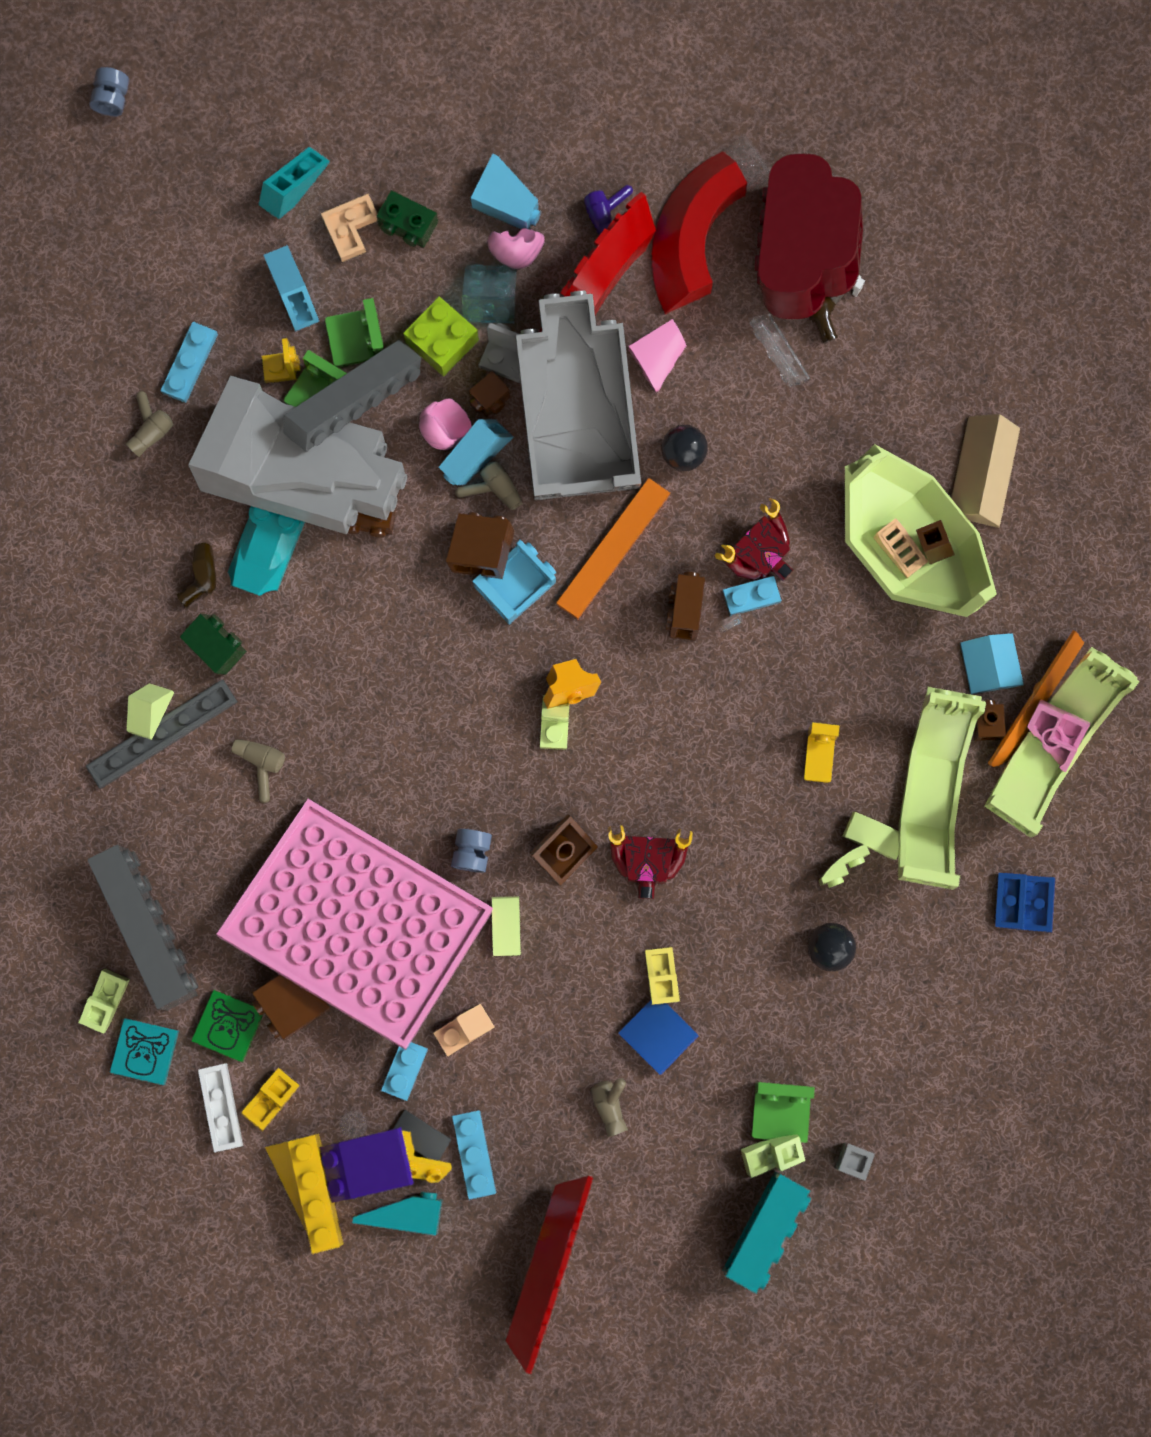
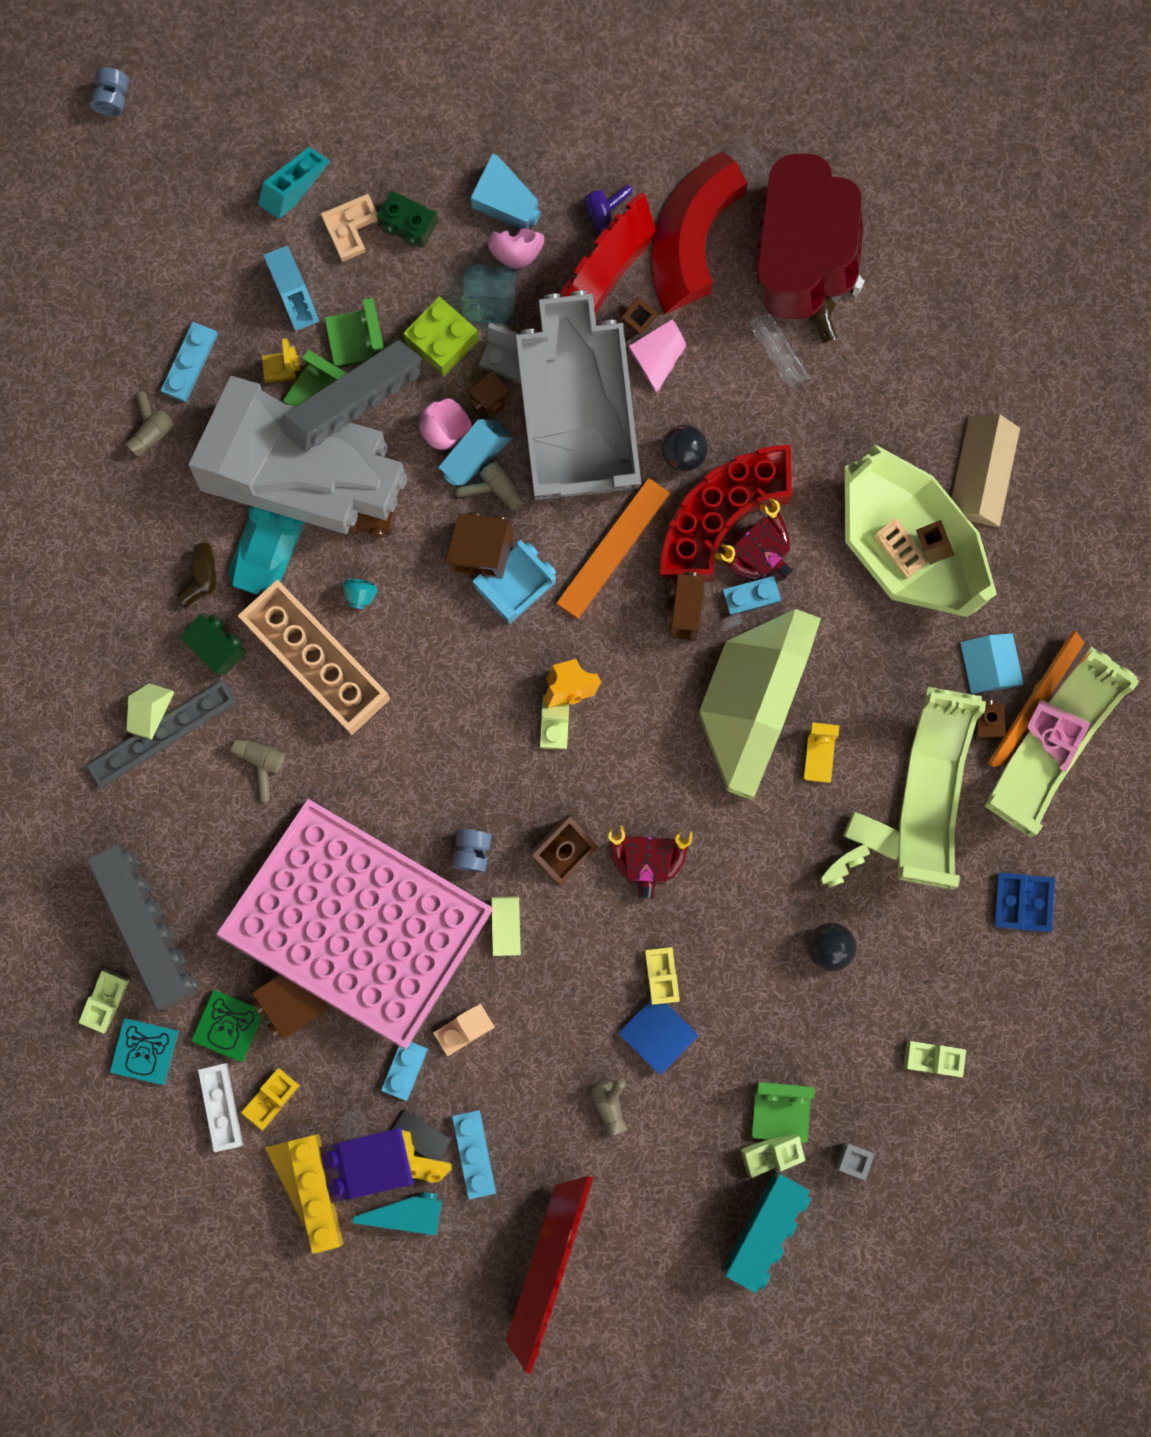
none -> light nougat brick [238,579,390,736]
none -> teal cone [342,578,378,609]
none -> reddish brown brick [620,296,658,334]
none -> red brick [660,445,792,581]
none -> yellowish green panel [698,609,821,800]
none -> yellowish green slope [903,1041,966,1077]

